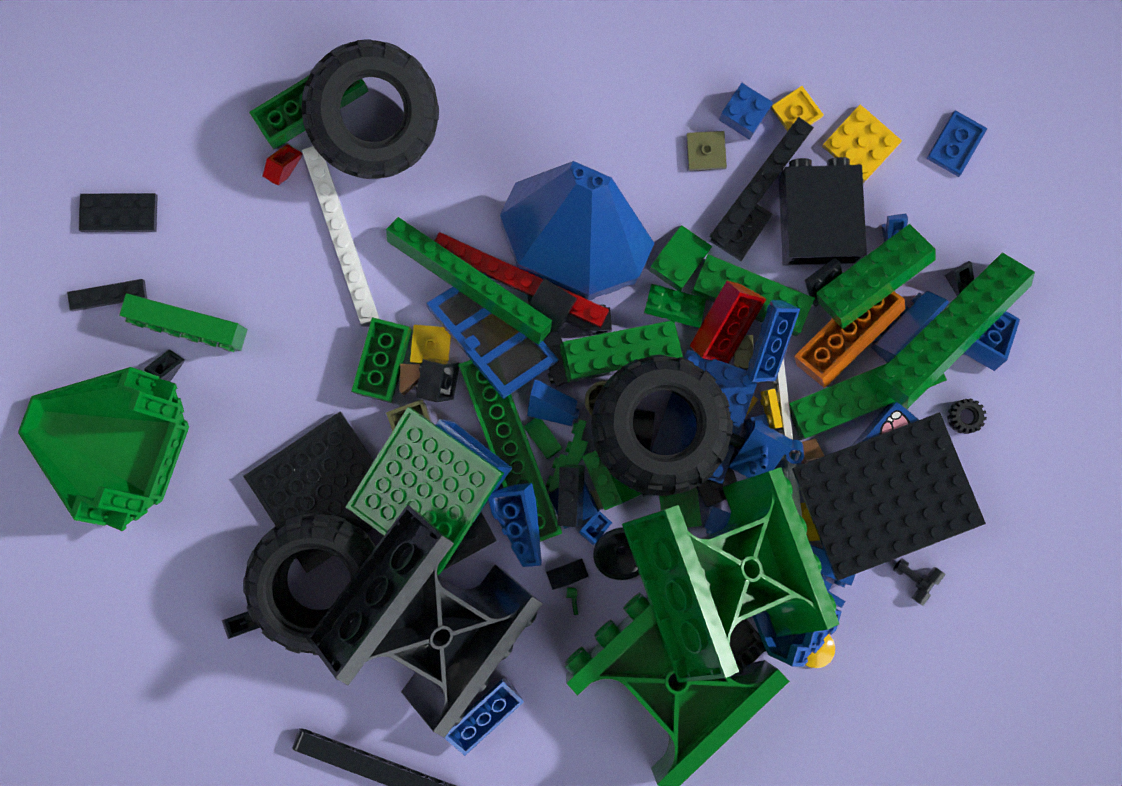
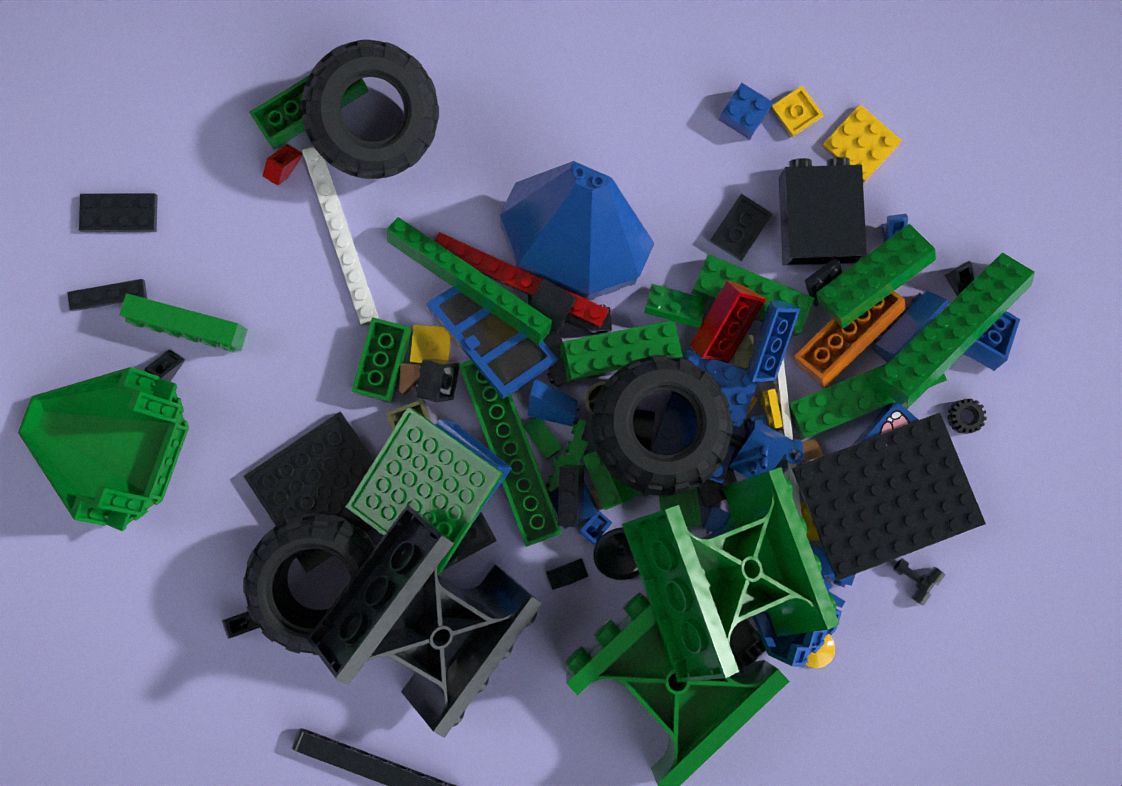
blue slope [443,678,524,756] -> none
blue wedge [488,483,542,567] -> none
green hand [566,587,578,615] -> none
green slope [649,225,712,291] -> none
olive plate [686,131,727,171] -> none
black plate [709,117,814,248] -> none
blue tile [926,110,988,177] -> none

